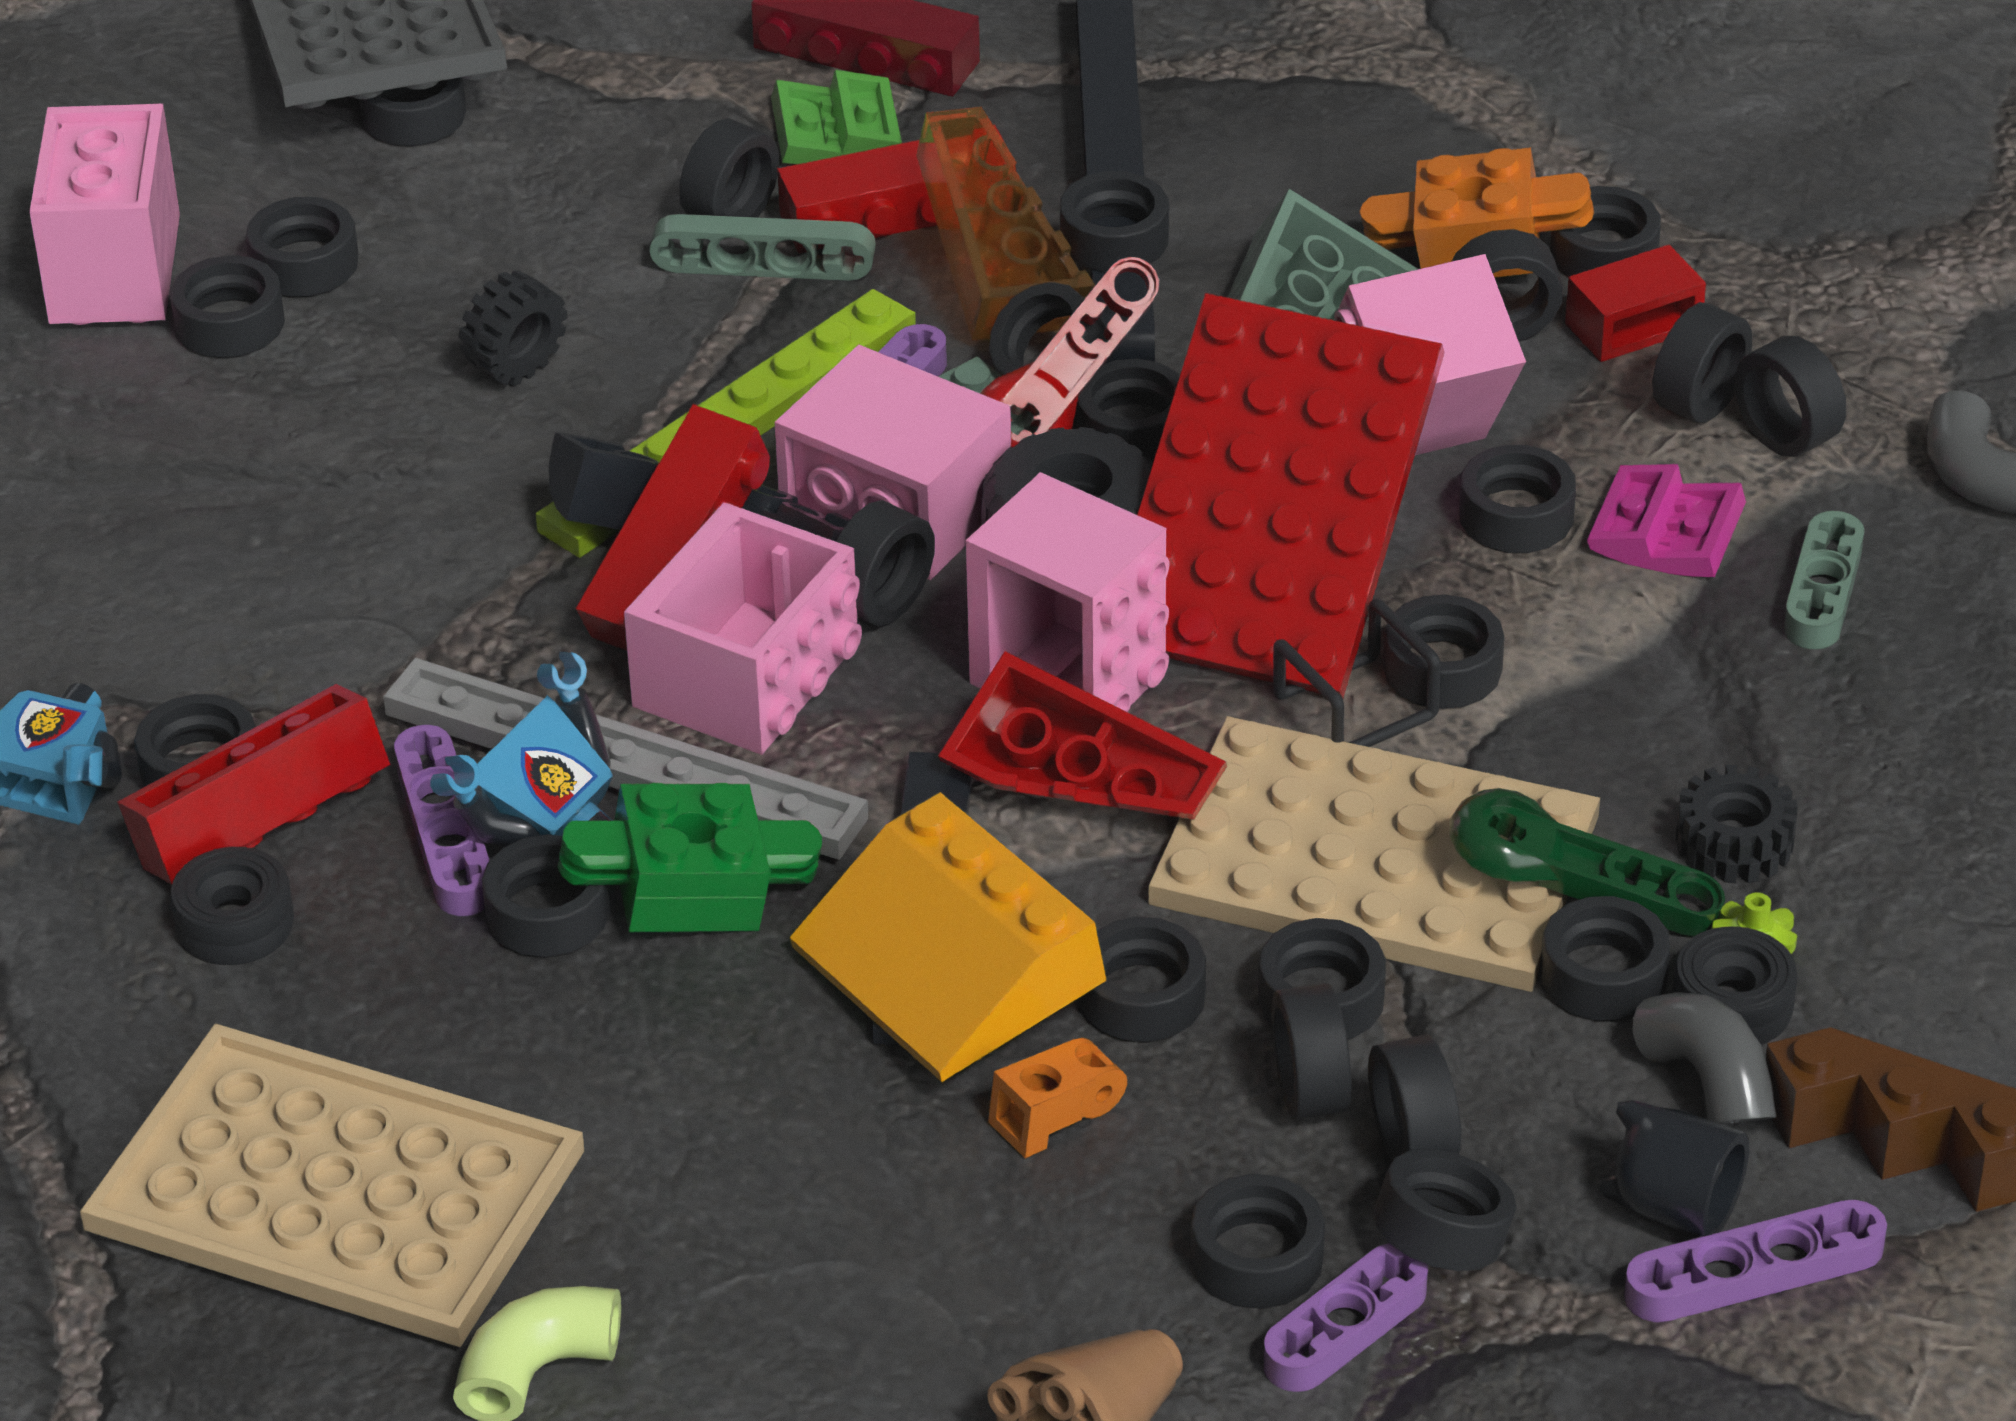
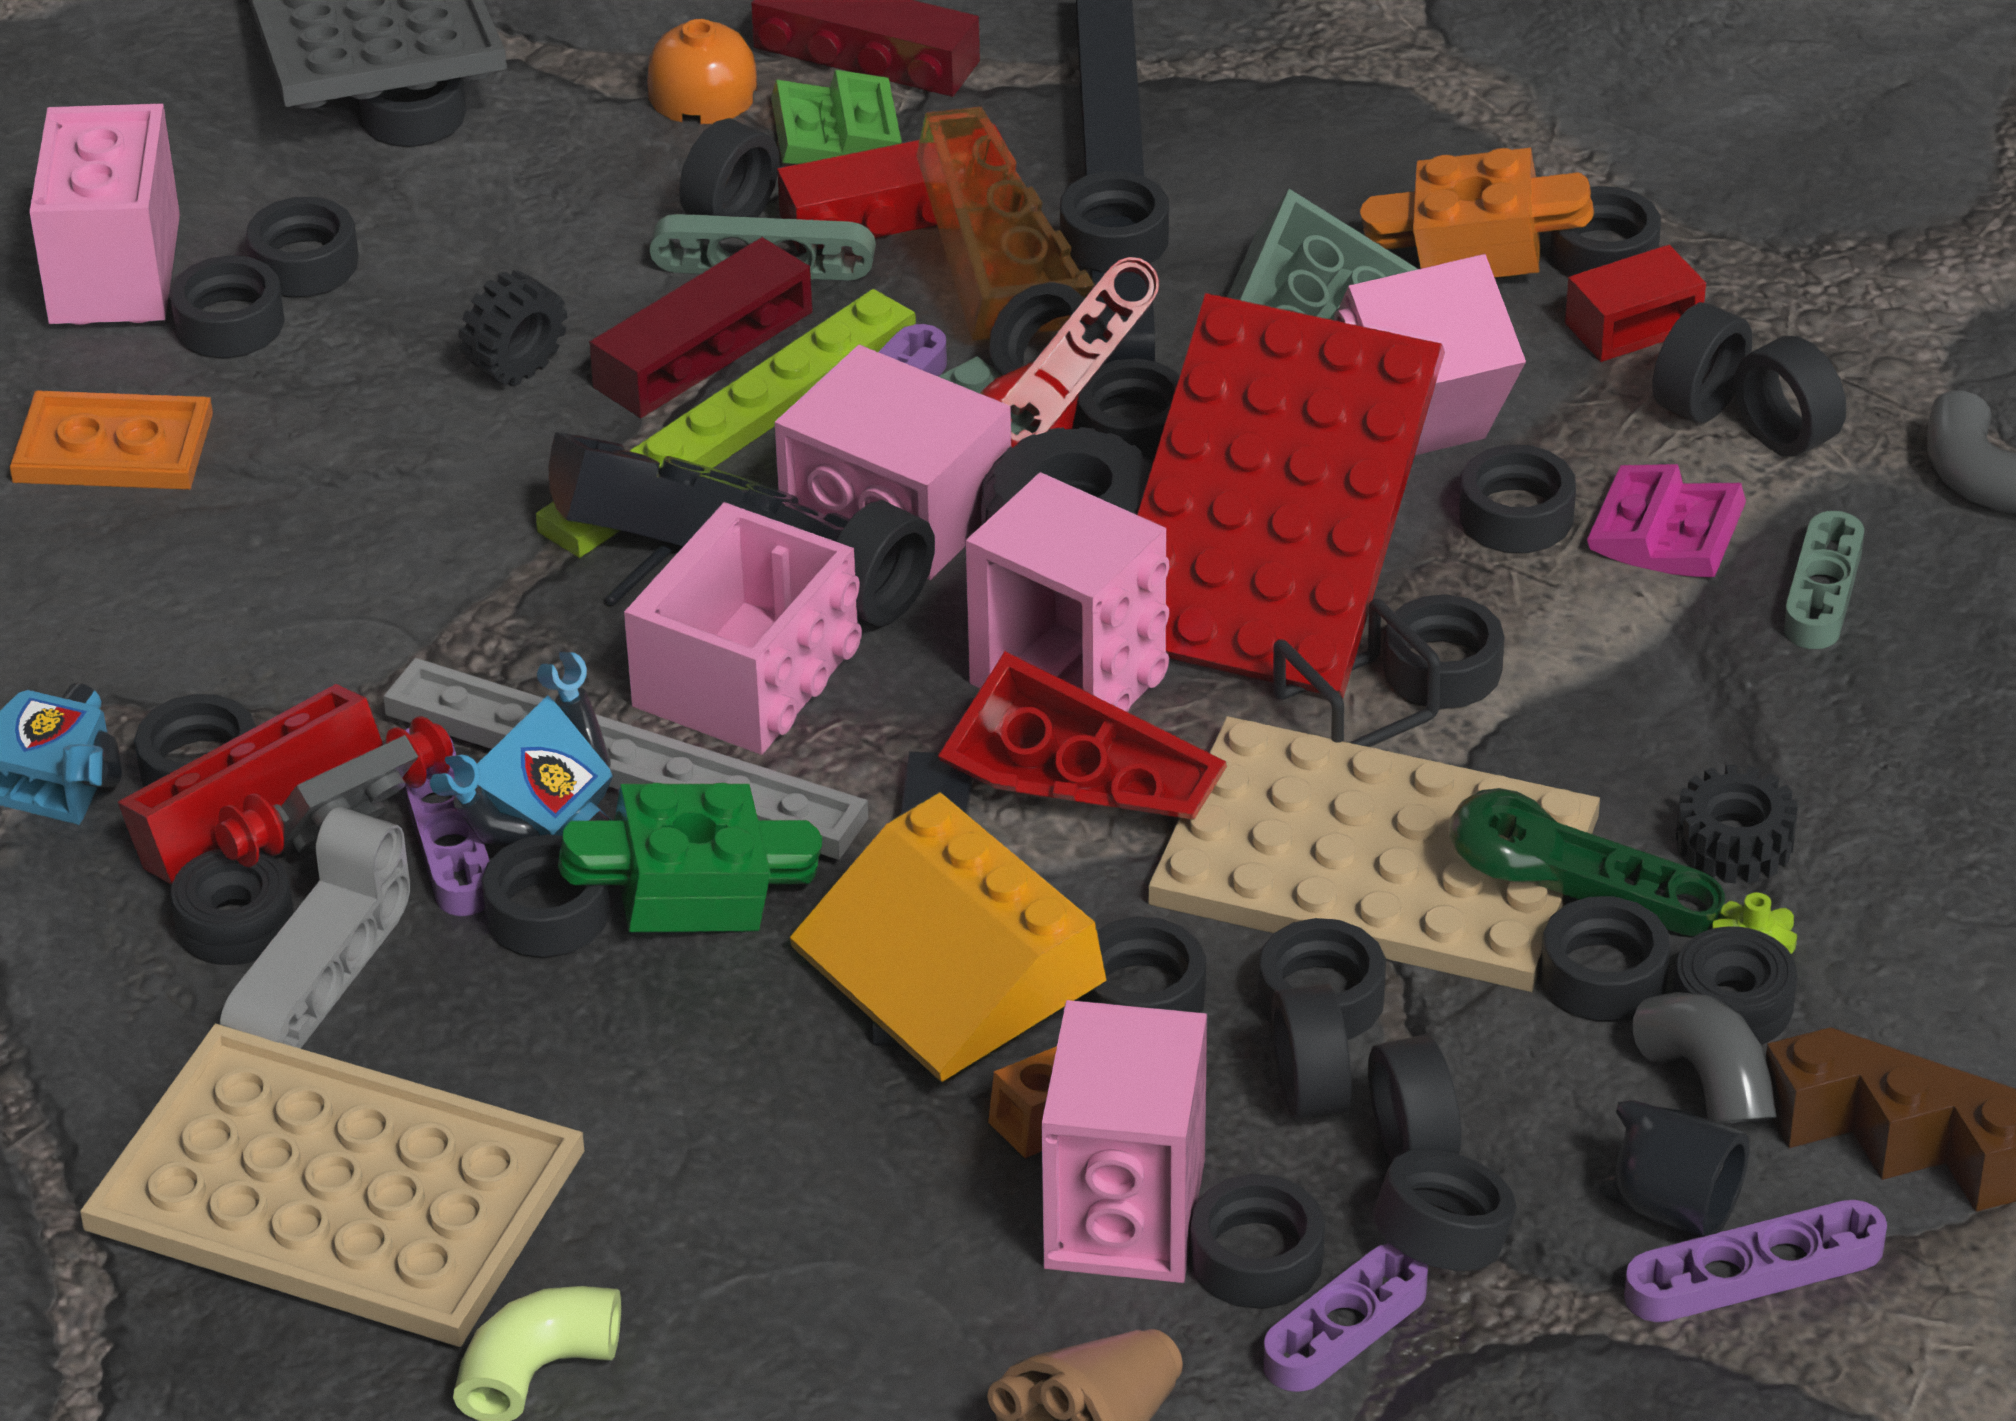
red brick [576,404,770,651] -> none
black tyre [1451,229,1563,341] -> none
none -> orange tile [10,391,213,490]
none -> plate [215,716,453,867]
none -> light grey beam [220,806,410,1049]
none -> dark red brick [589,237,813,419]
none -> orange cylinder [647,19,757,124]
none -> bright pink container [1042,1000,1207,1283]

